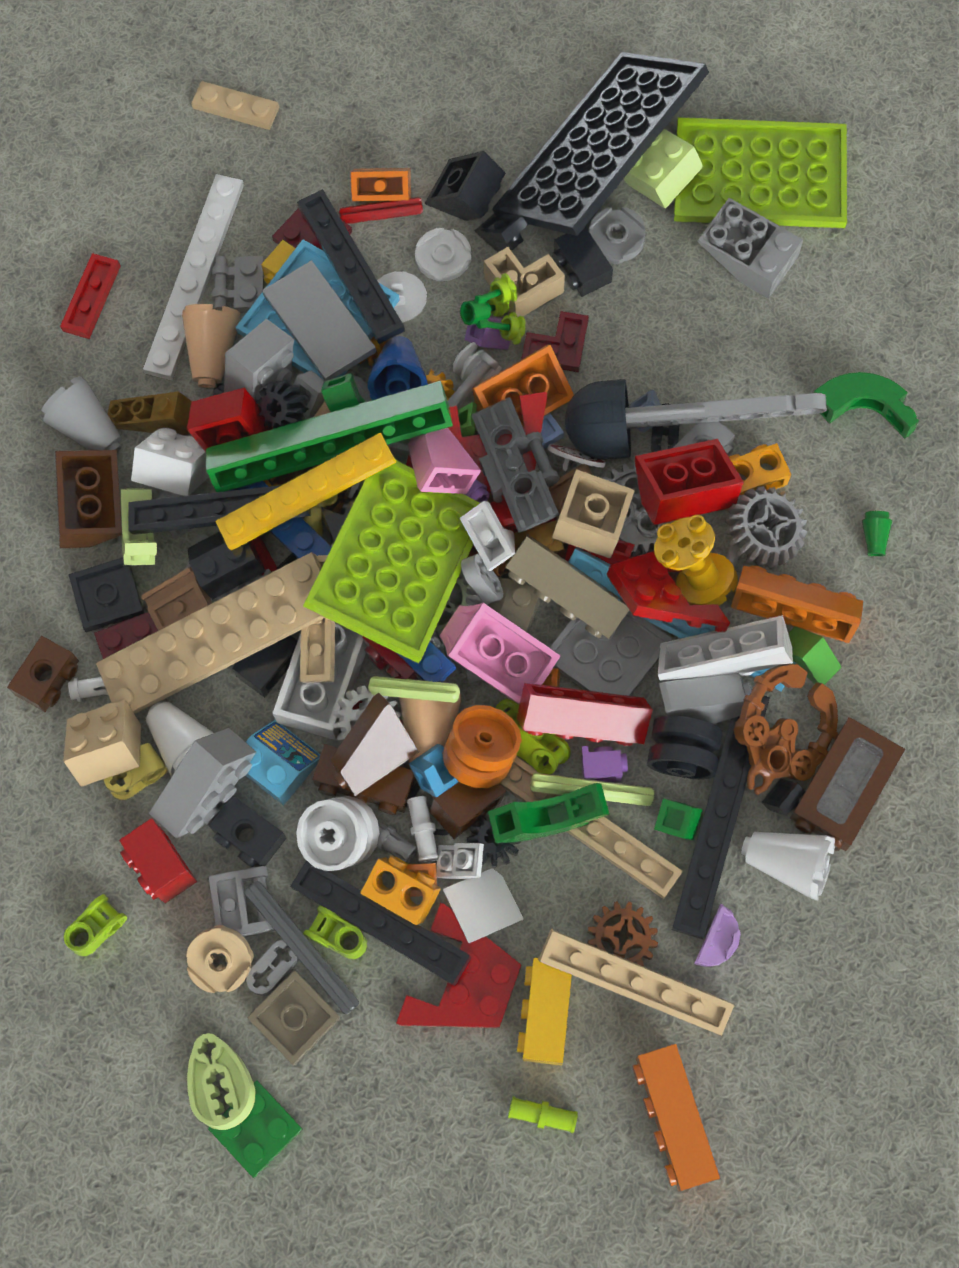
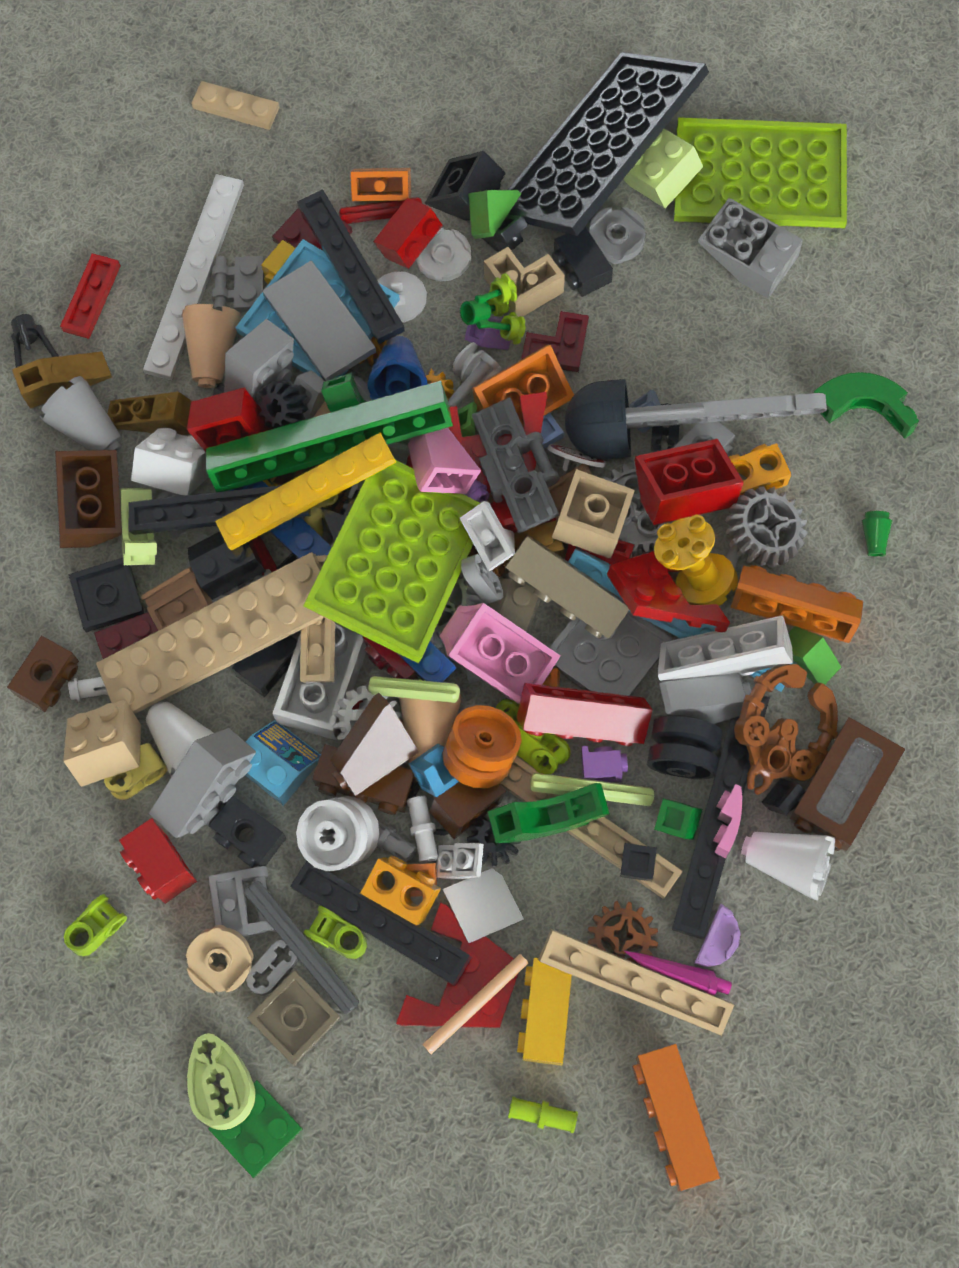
none -> black plant [11,314,59,368]
none -> pearl gold slope [12,351,113,409]
none -> red brick [373,198,443,269]
none -> light nougat bar [422,954,529,1054]
none -> bright green slope [469,190,521,239]
none -> black plate [620,843,657,882]
none -> dark pink bar [624,951,732,995]
none -> bright pink slope [713,784,742,858]

